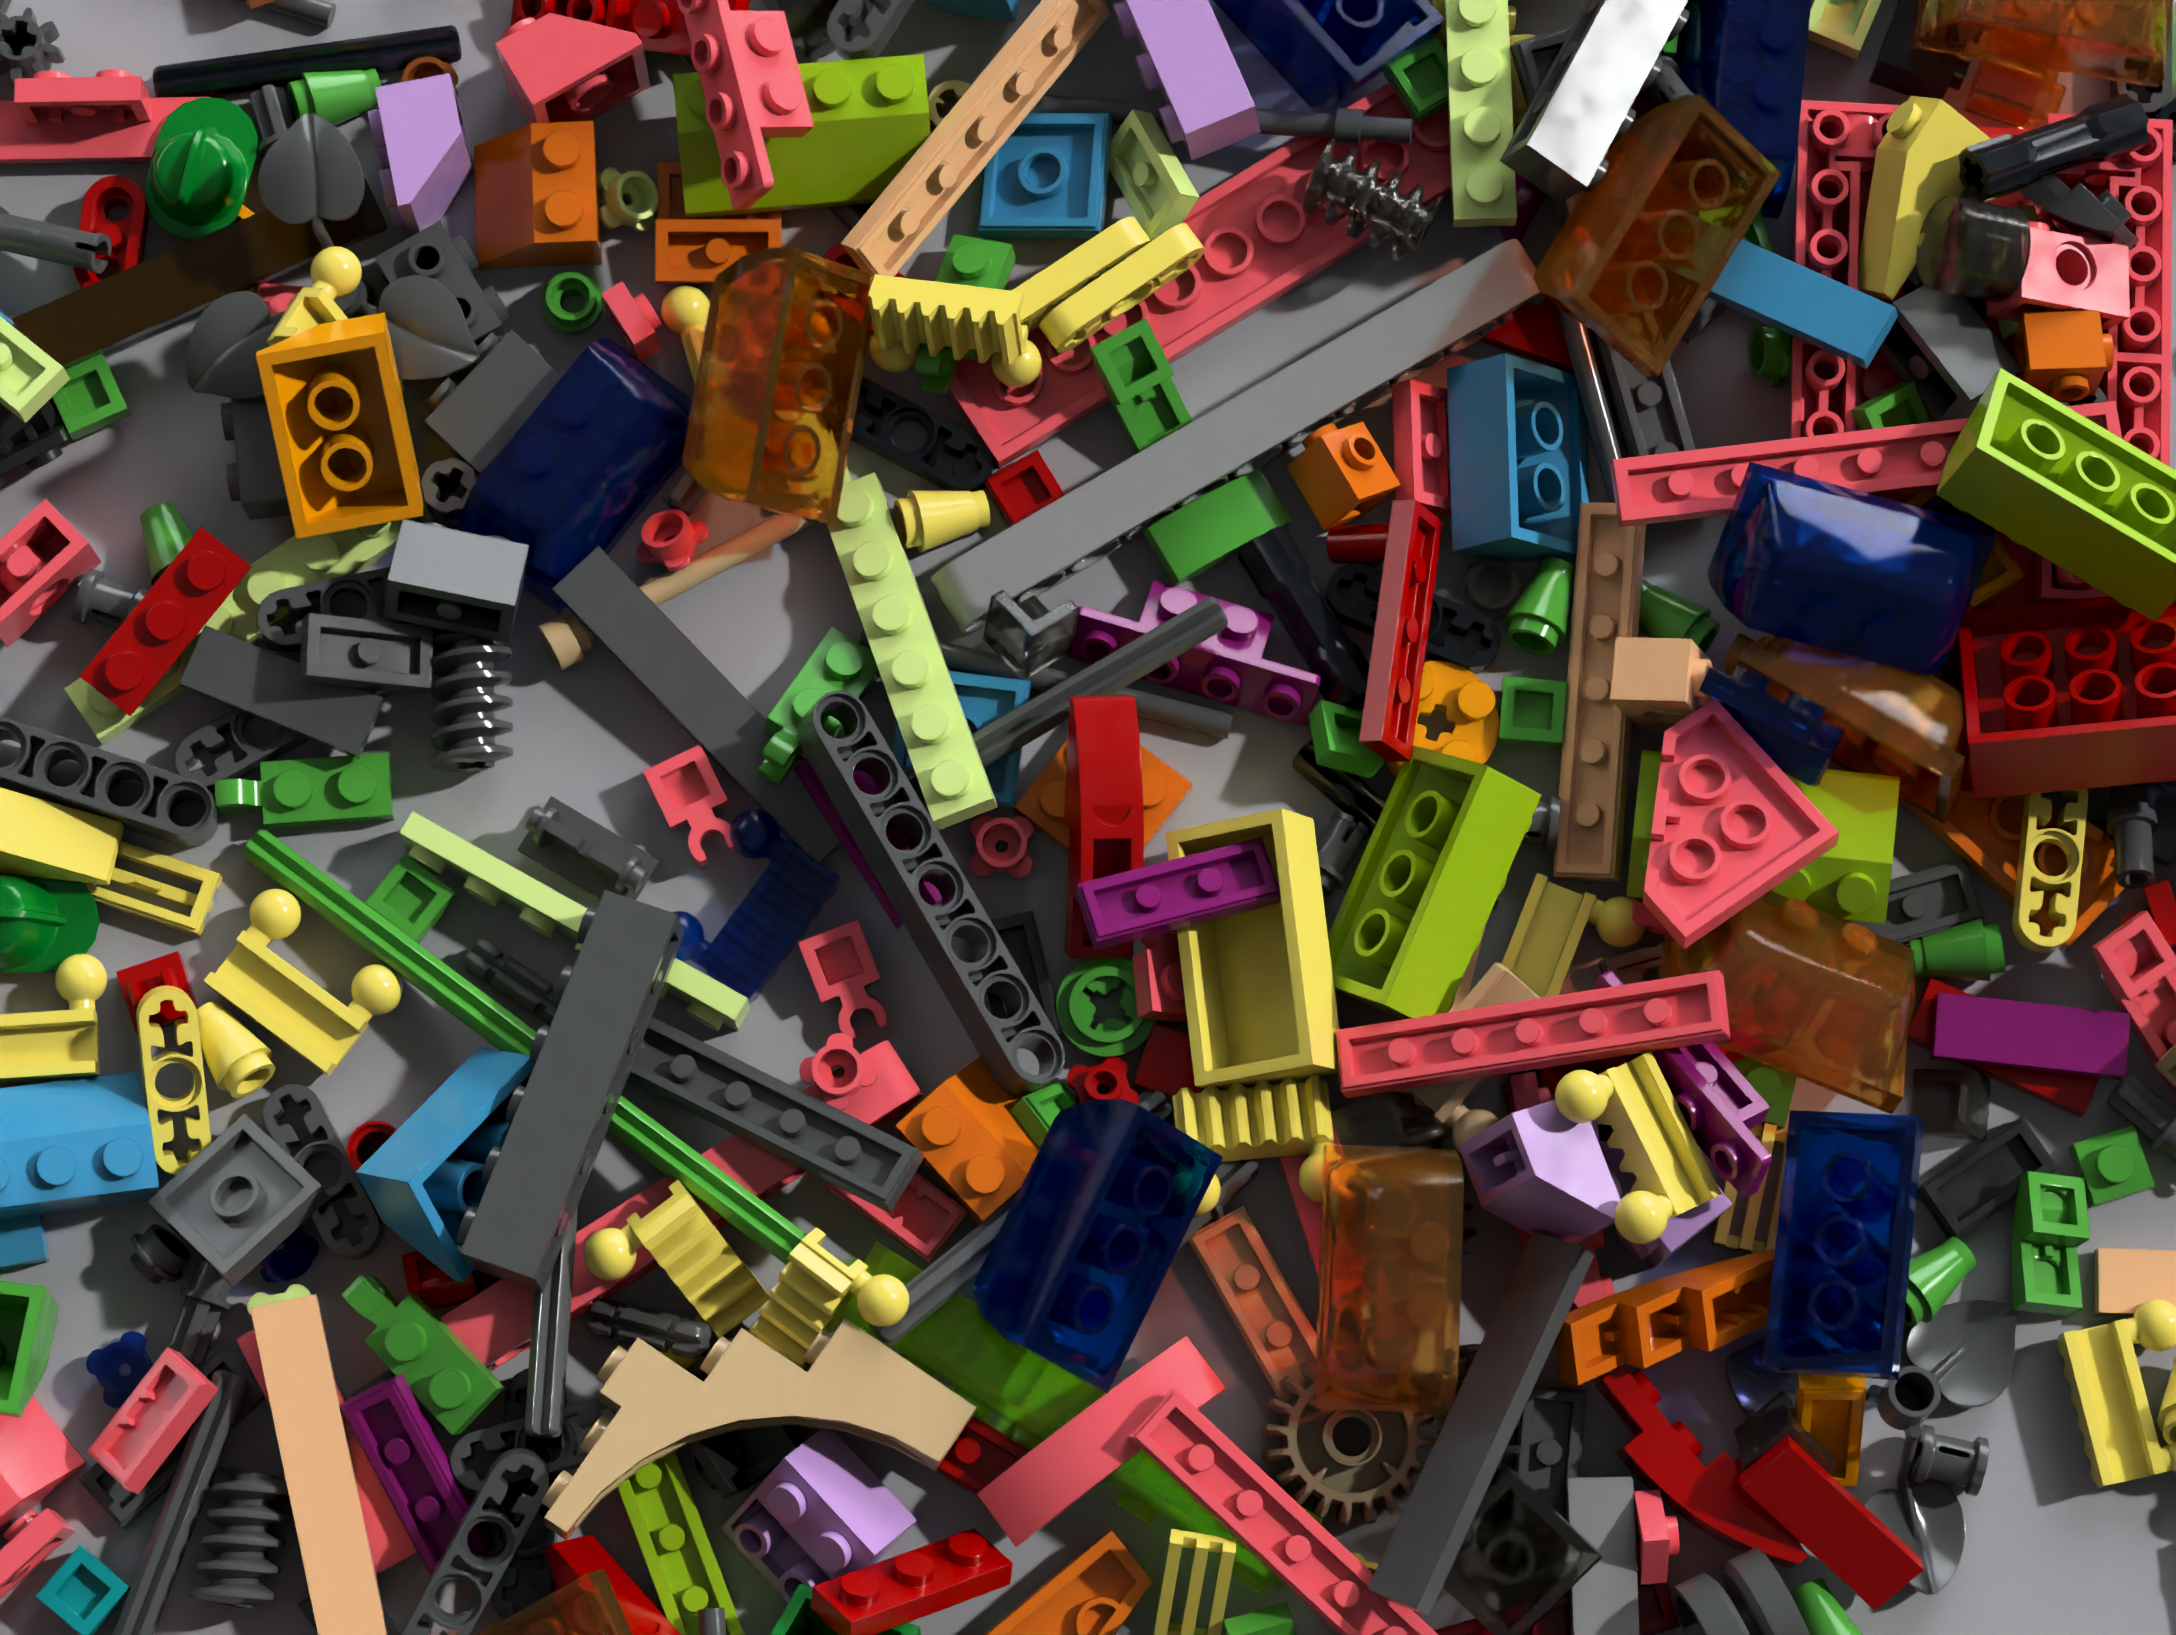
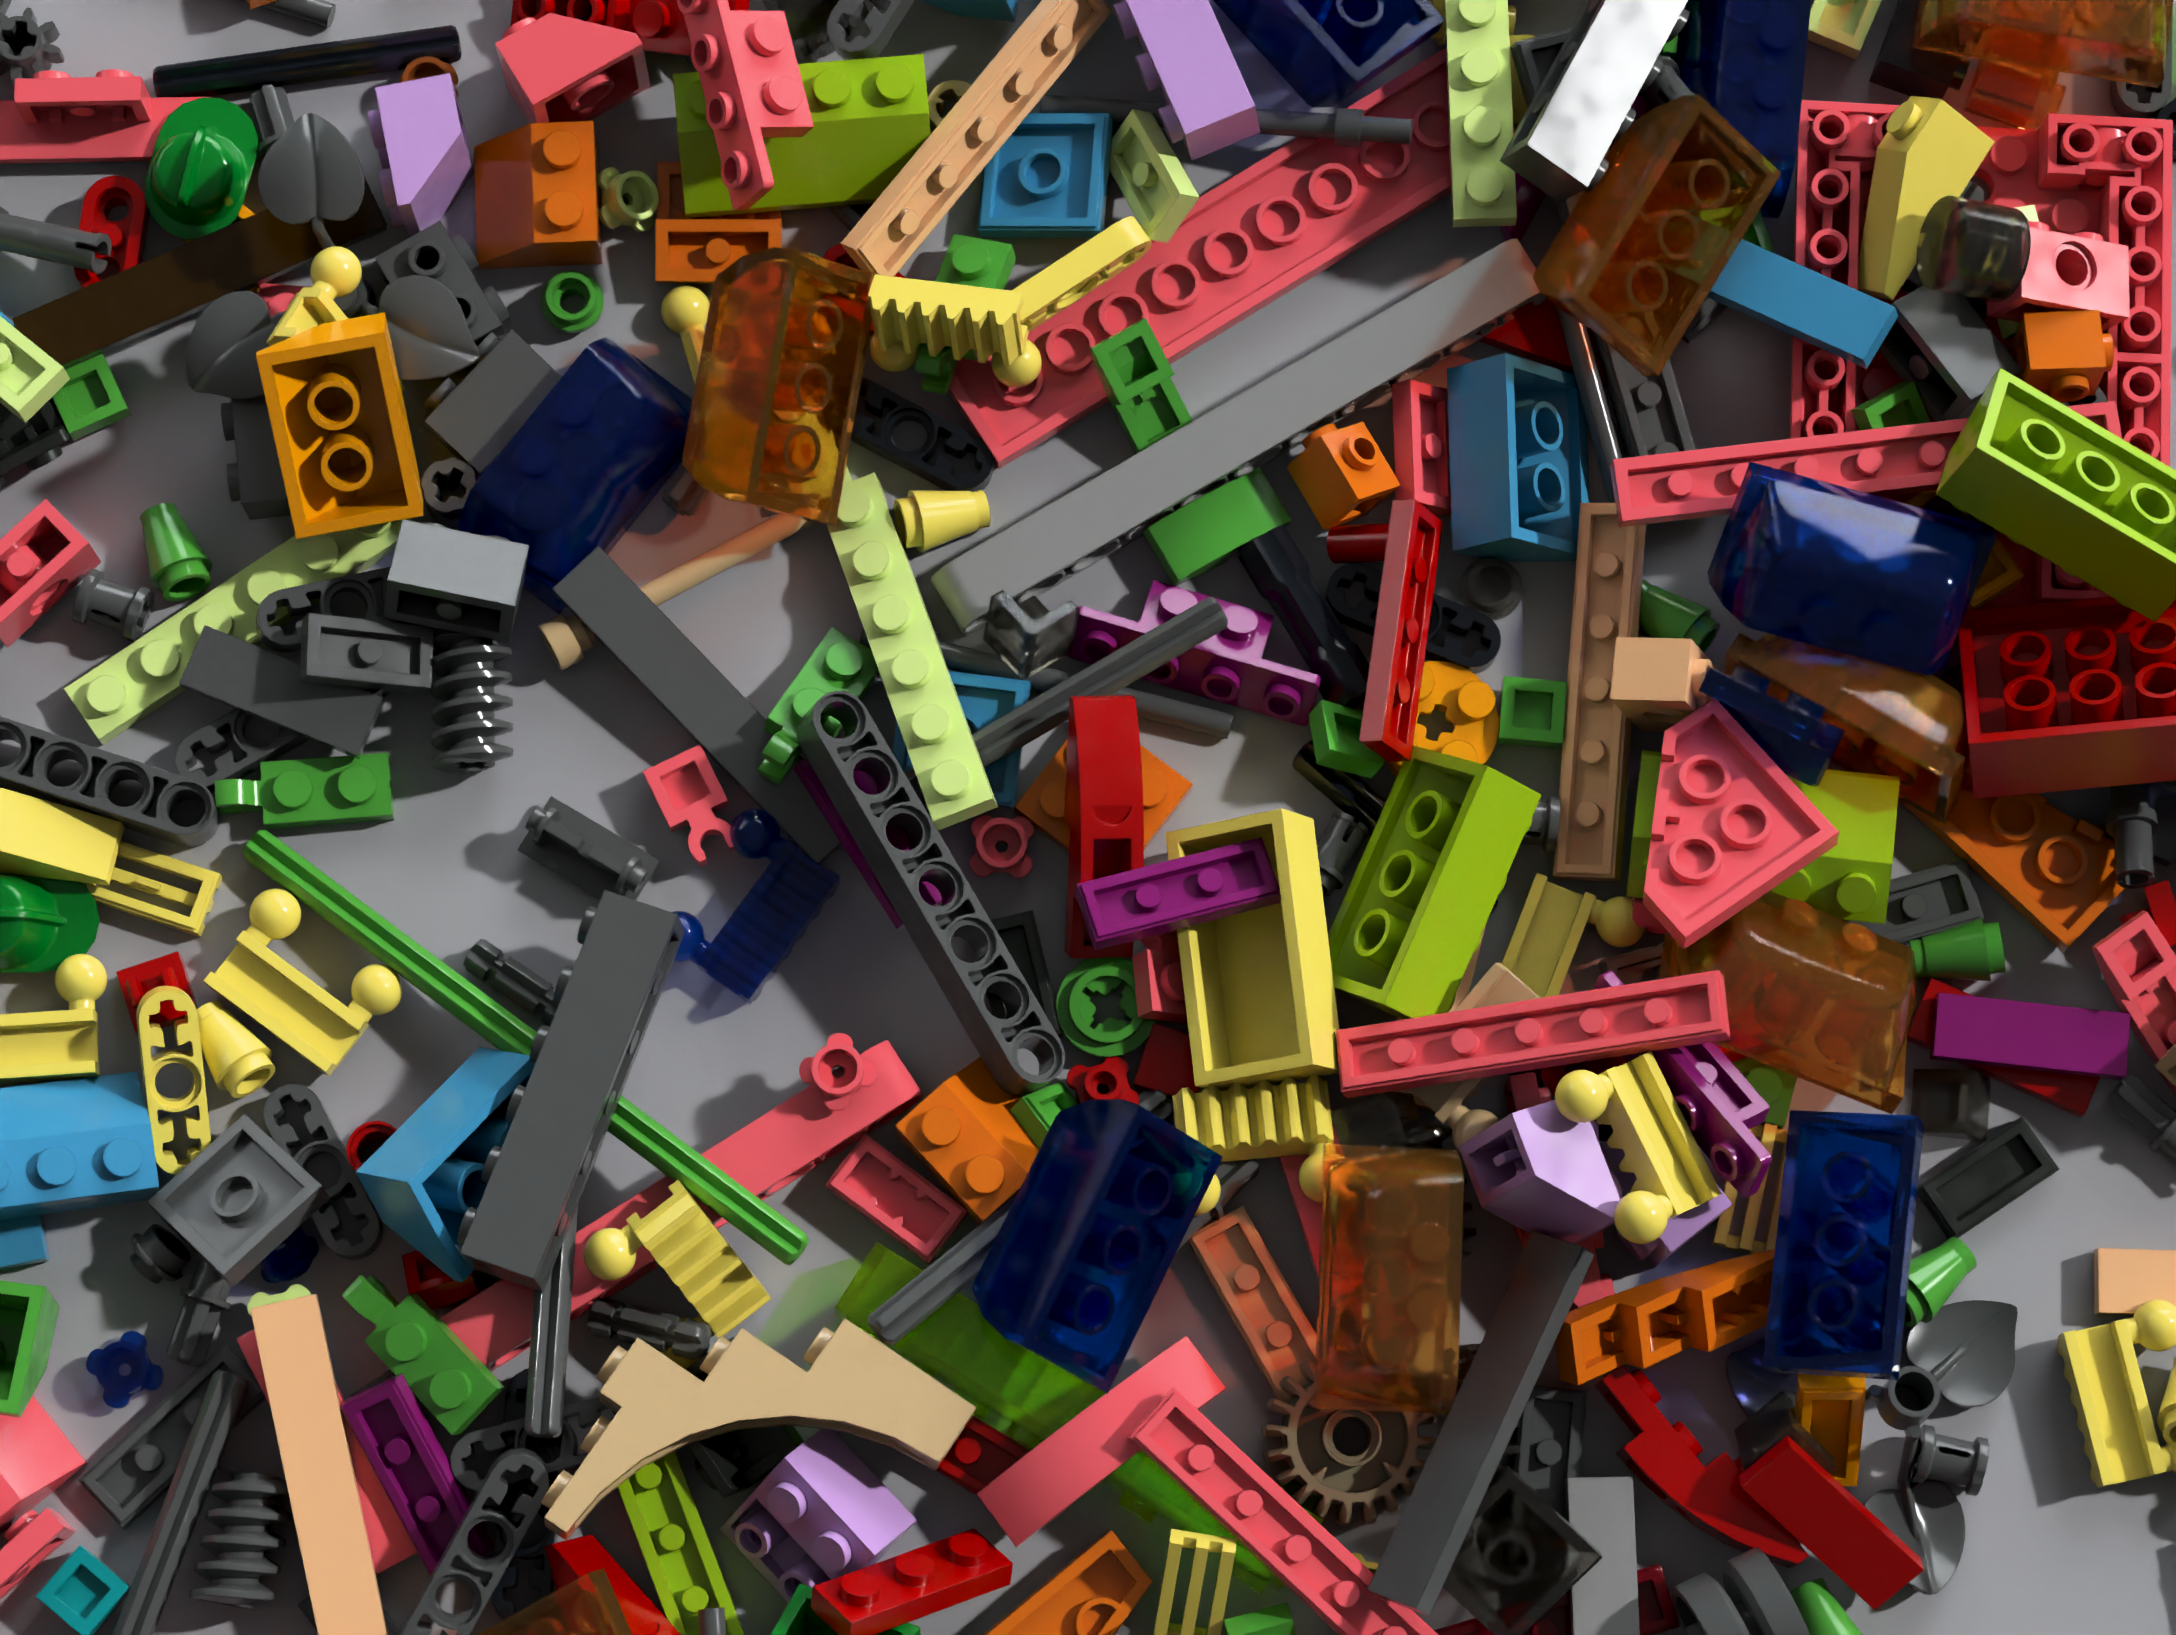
red plate [79,527,252,716] -> none
coral plate [86,1347,219,1494] -> none
bright green cone [287,68,381,126] -> none
bright green plate [365,853,458,944] -> none
yellowish green plate [399,811,750,1031] -> none
coral plate [601,281,662,363] -> none
dark grey tile [627,1017,924,1213] -> none
coral plate [636,509,709,572] -> none
light yellow gear [749,1227,909,1372] -> none
coral plate [798,919,887,1039] -> none
red tile [985,450,1065,528] -> none
light yellow beam [1039,223,1205,353] -> none
clear smoke piece [1303,138,1445,262] -> none
bright green tile [1383,36,1448,124] -> none
bright green cone [1505,557,1575,655] -> none
coral plate [1634,1489,1680,1585] -> none
bright green plate [1748,326,1792,387] -> none
black axle [1958,93,2149,203] -> none
bright green slope [2011,1171,2090,1317] -> none
light yellow beam [2012,788,2089,953] -> none
dark grey slope [2019,174,2139,249] -> none
bright green plate [2068,1125,2155,1208] -> none

